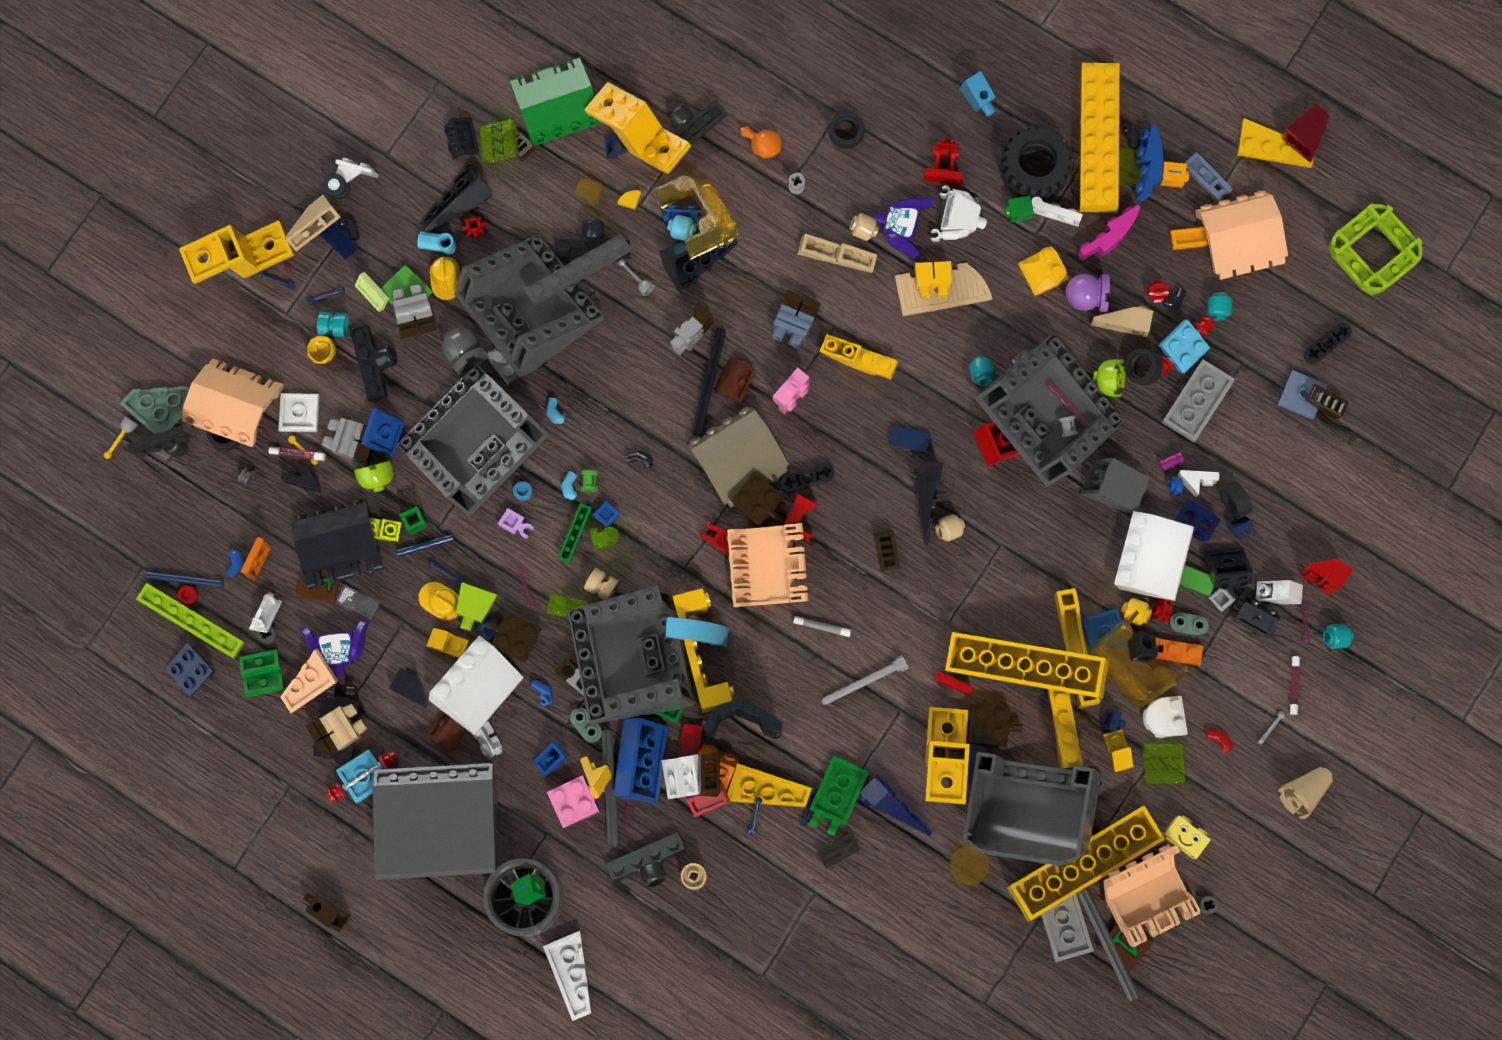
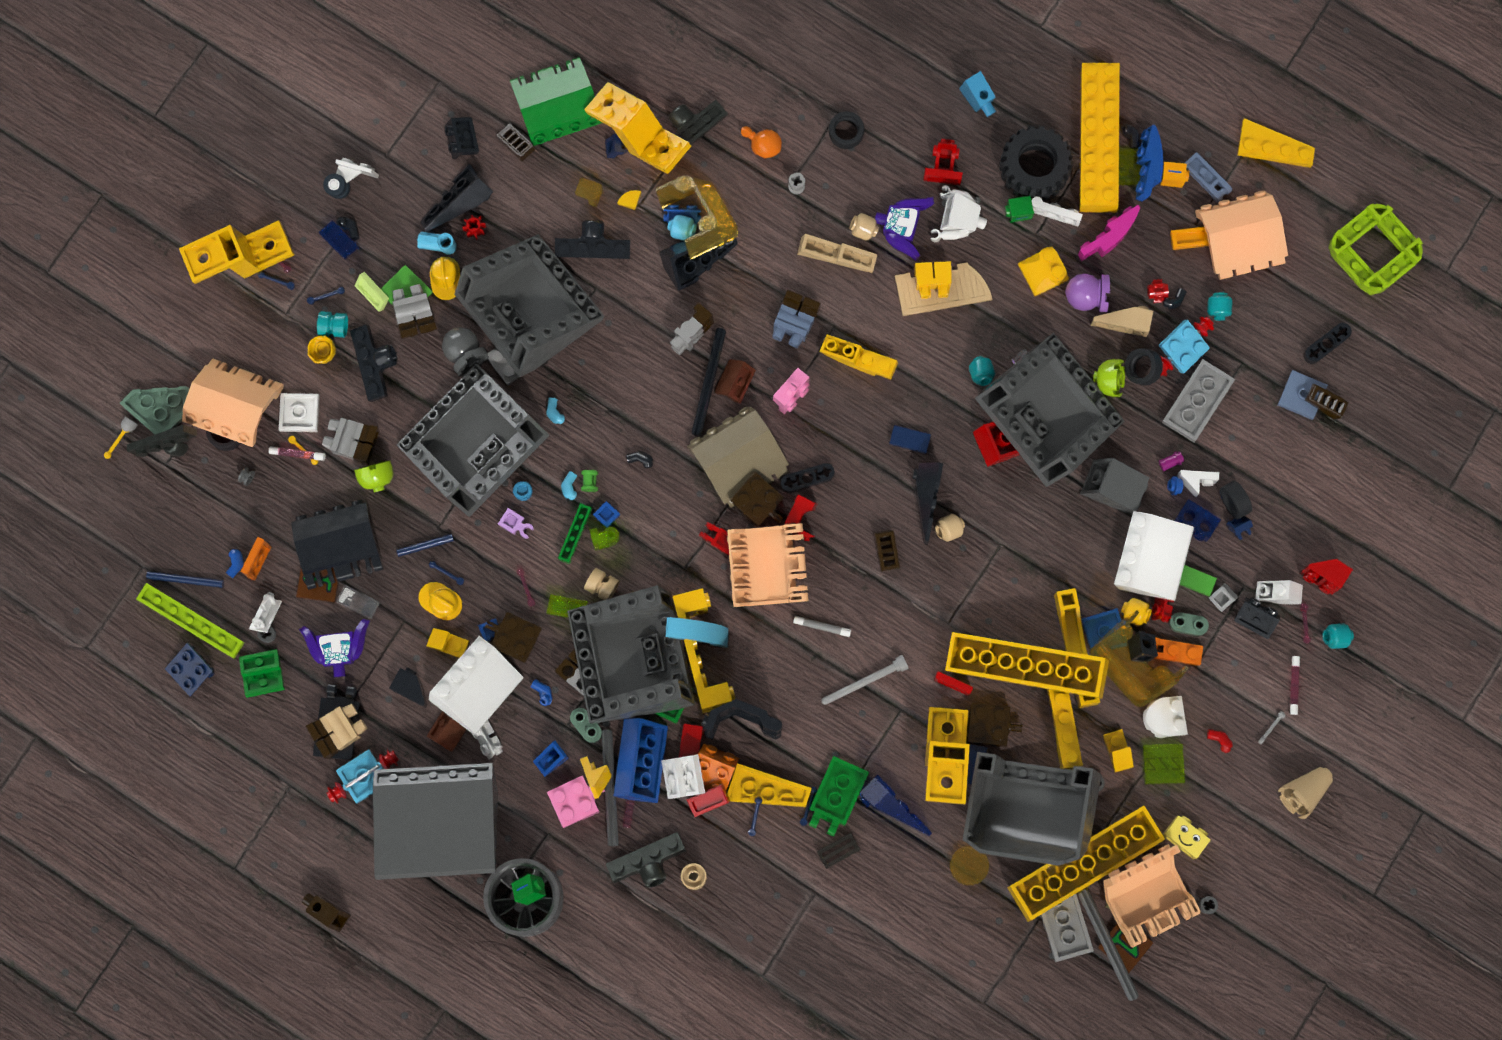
red tile [177,586,198,606] -> none
black slope [280,463,321,493] -> none
light nougat wing [281,649,338,713] -> none
tan slope [285,195,341,251] -> none
blue tile [361,408,405,457] -> none
neon yellow slope [369,518,401,542] -> none
green brick [400,506,428,535] -> none
lime torso [456,583,497,631] -> none
clear neon green tile [480,119,518,164] -> none
dark grey plate [524,234,631,307] -> none
white wing [543,931,591,1021] -> none
light grey hinge [618,259,655,296] -> none
dark brown slope [698,754,720,797] -> none
clear pink bar [1046,381,1089,428] -> none
light grey bush [1058,415,1079,438] -> none
dark blue tile [1101,710,1127,731] -> none
black plate [1204,547,1253,590] -> none
dark red slope [1282,105,1330,162] -> none

